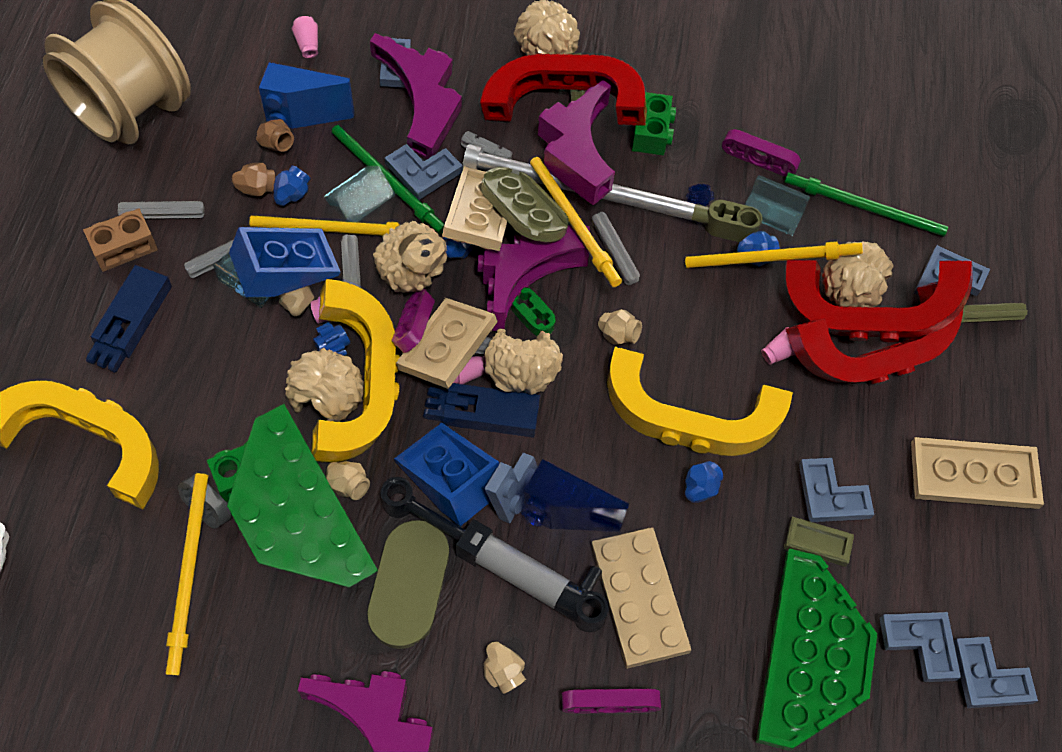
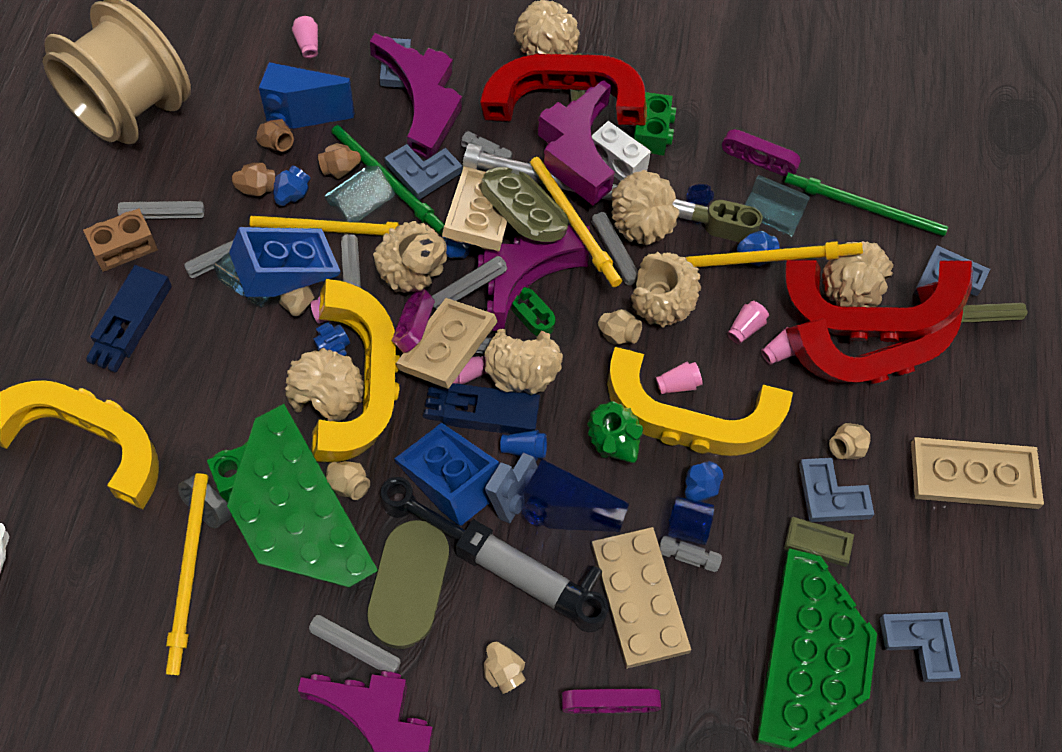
sand blue plate [954,637,1038,708] -> none
none -> light grey axle [309,615,401,673]
none -> medium nougat rock [318,143,361,179]
none -> light grey axle [432,256,507,309]
none -> blue cone [501,430,547,461]
none -> green animal [587,401,643,463]
none -> white brick [592,121,651,181]
none -> tan hair [611,170,680,245]
none -> tan hair [631,252,701,328]
none -> bright pink cone [656,362,703,394]
none -> light grey axle [659,536,722,572]
none -> clear blue piece [667,497,714,545]
none -> bright pink cone [727,301,769,345]
none -> tan rock [829,423,870,459]

